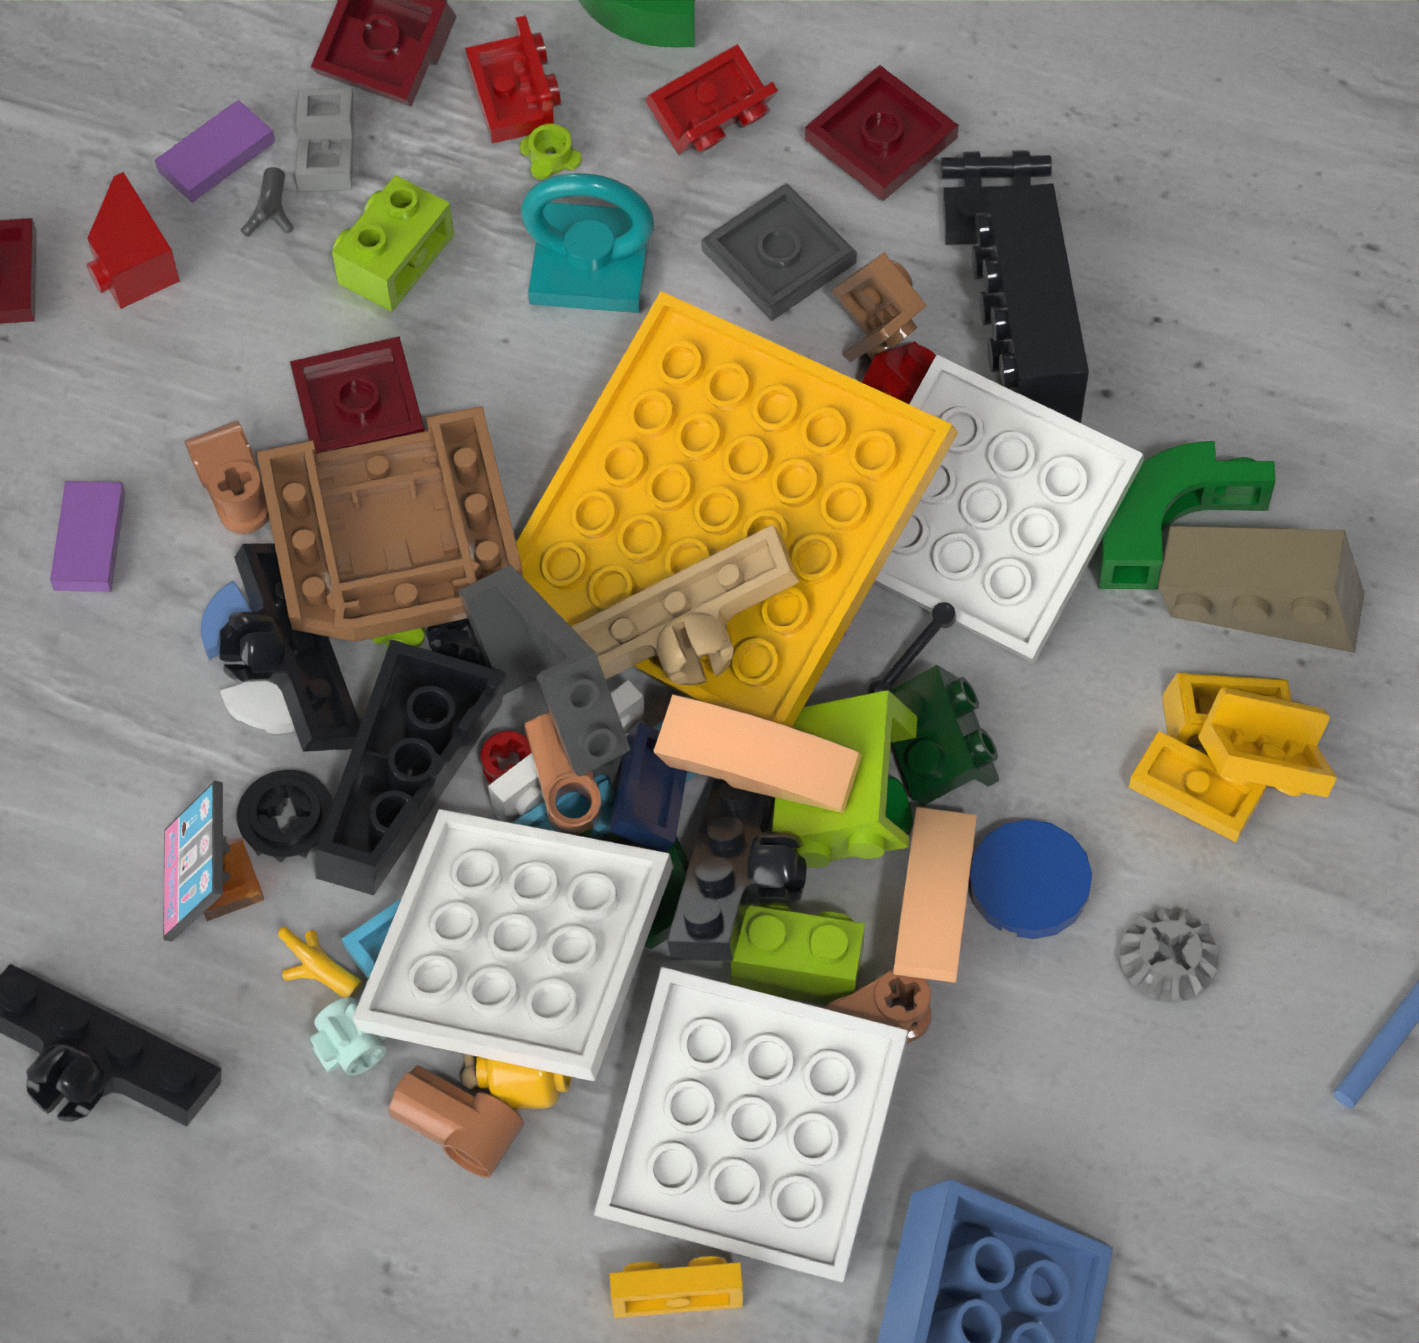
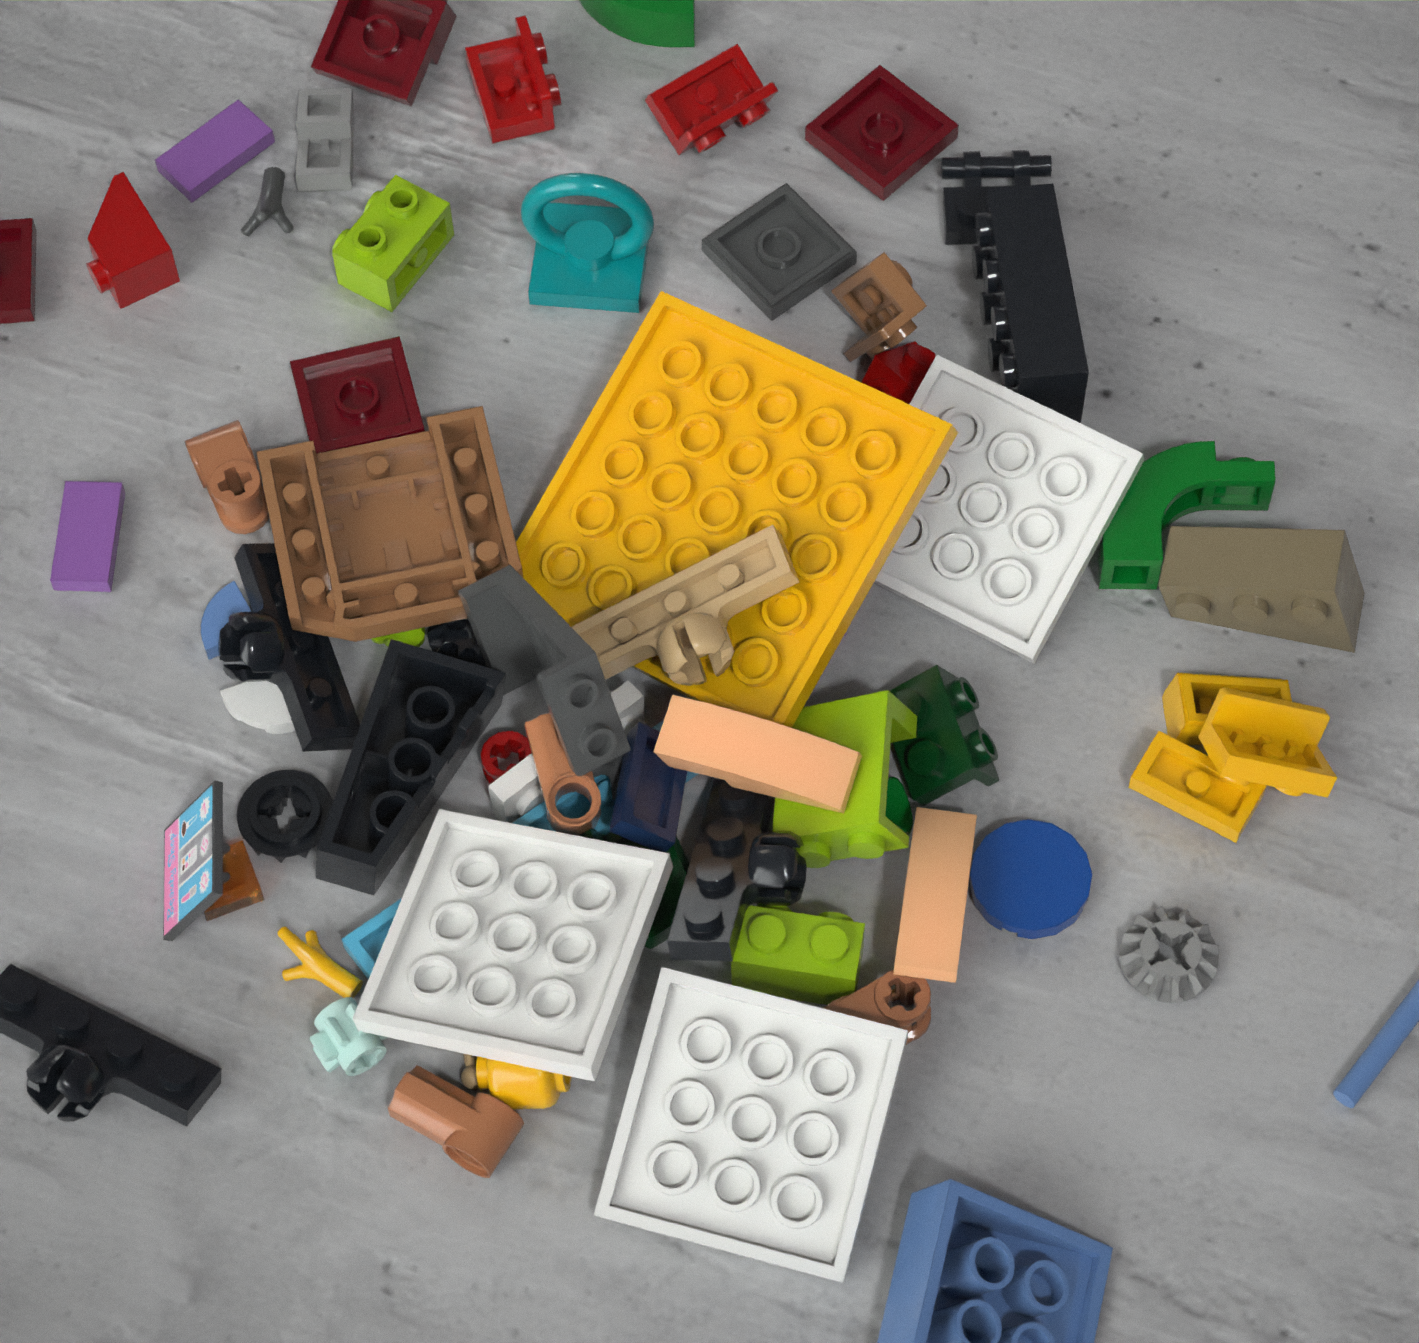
lime plate [520,124,582,180] -> none
yellow plate [610,1256,743,1318] -> none
black hinge [868,602,957,694] -> none

